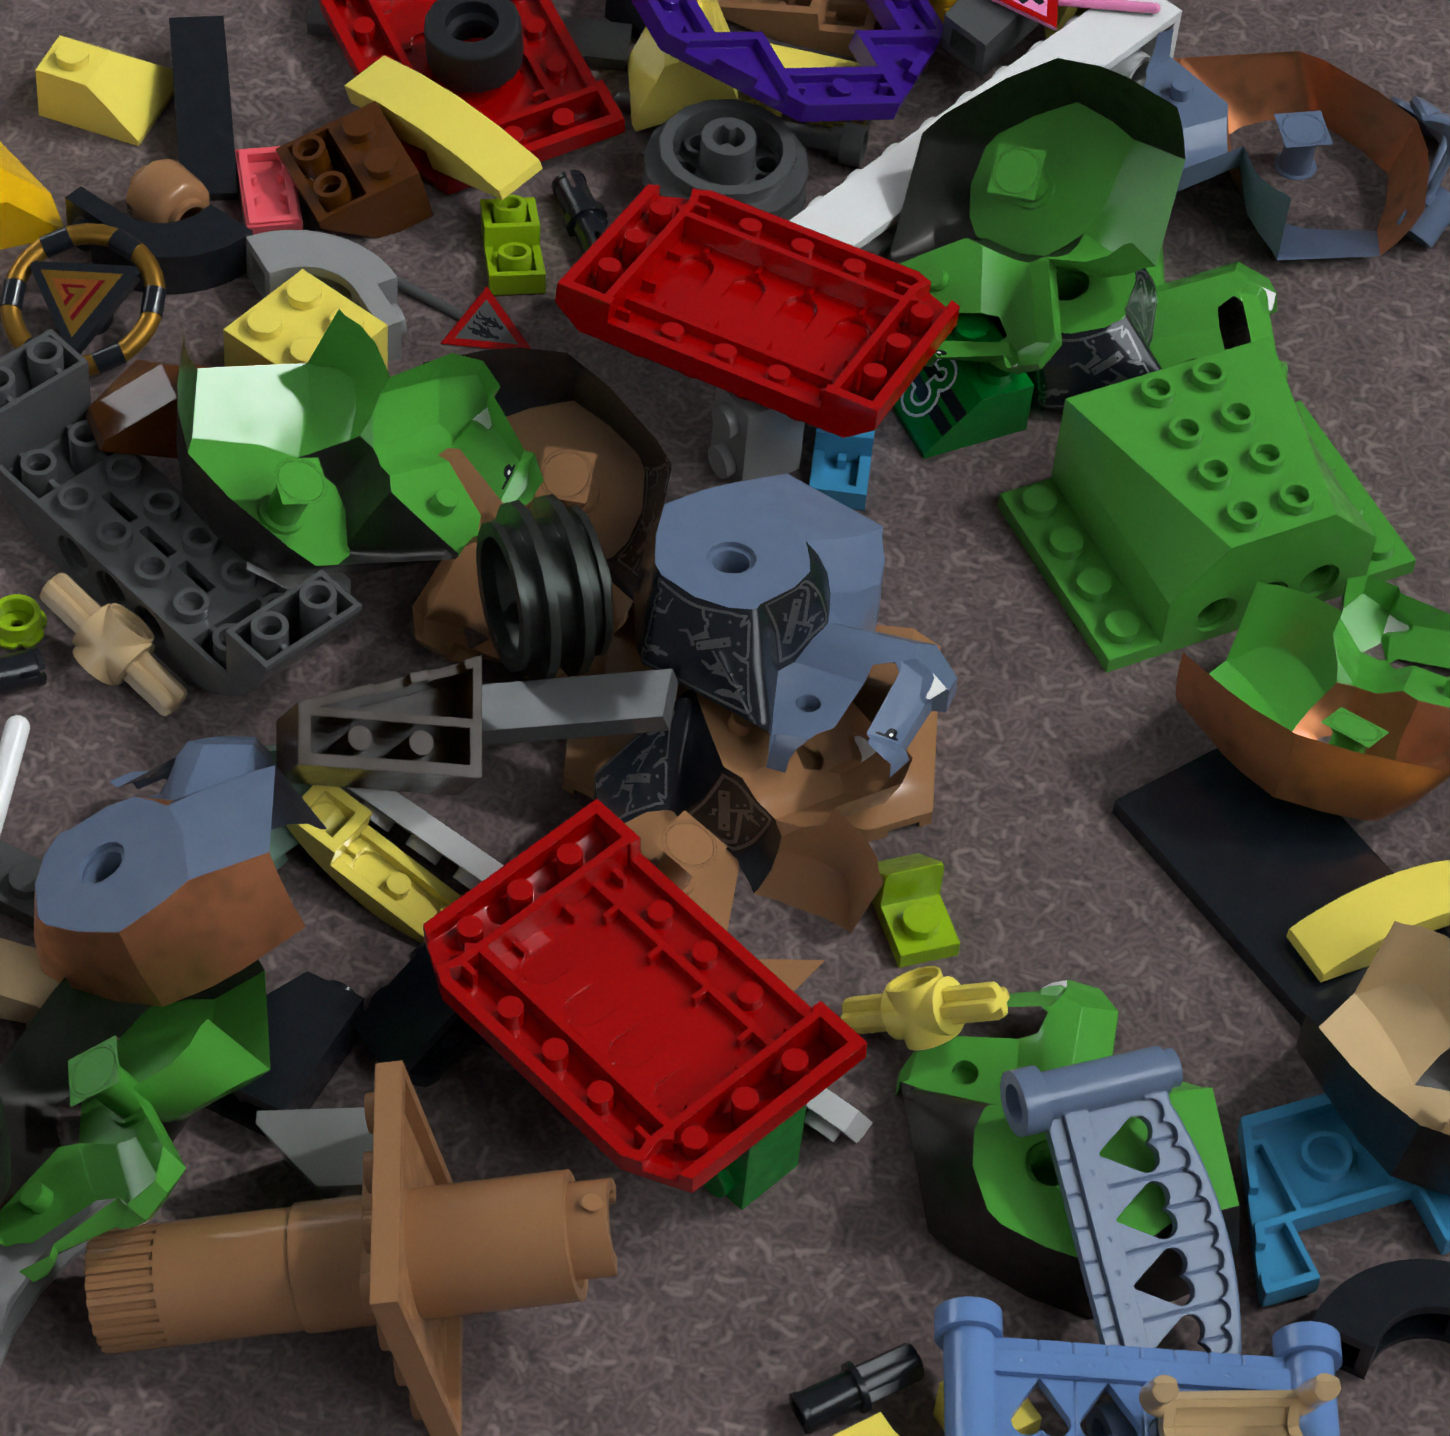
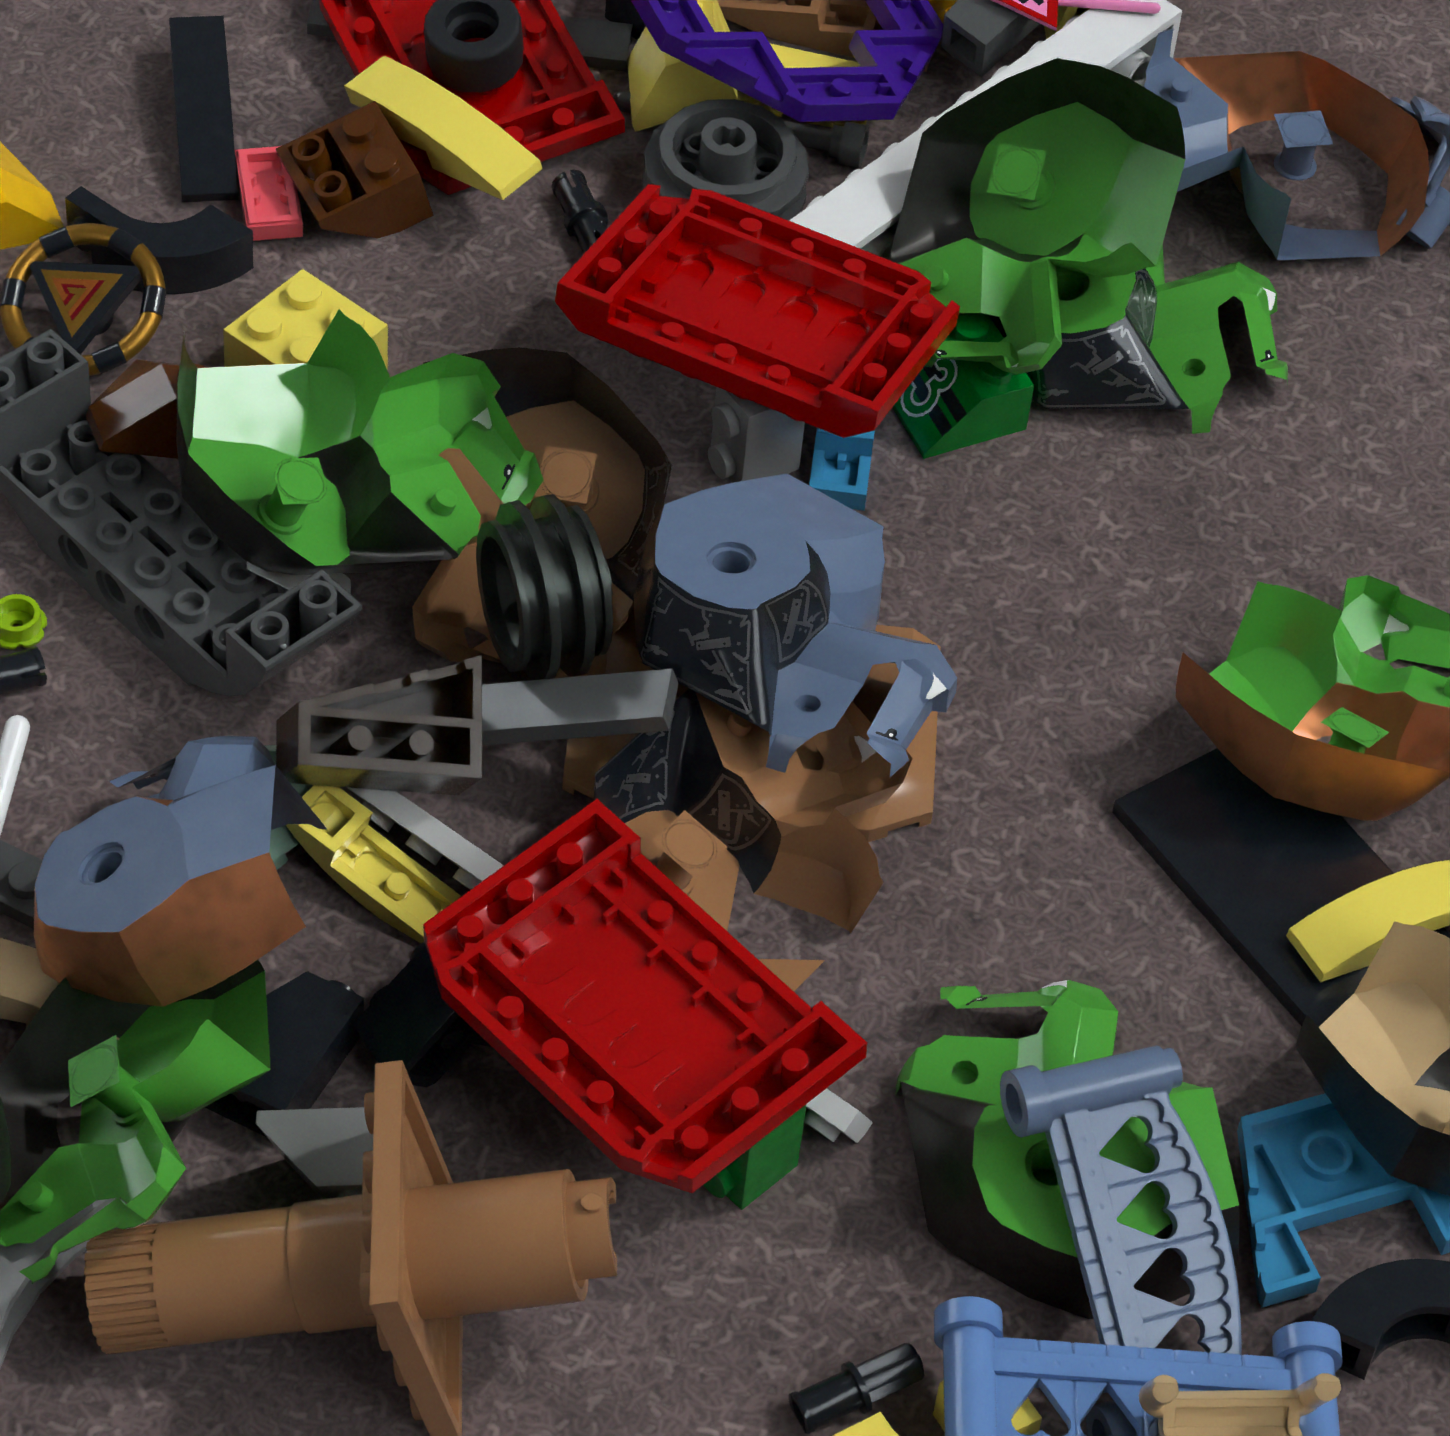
light yellow slope [35,35,174,146] -> none
tan axle [40,573,188,716] -> none
medium nougat head [126,158,210,223] -> none
light grey arch [246,230,407,362] -> none
piece [397,276,531,349] -> none
lime slope [479,194,546,295] -> none
light yellow axle [840,966,1010,1051] -> none
lime slope [872,853,960,968] -> none
bright green wedge [997,337,1416,673] -> none

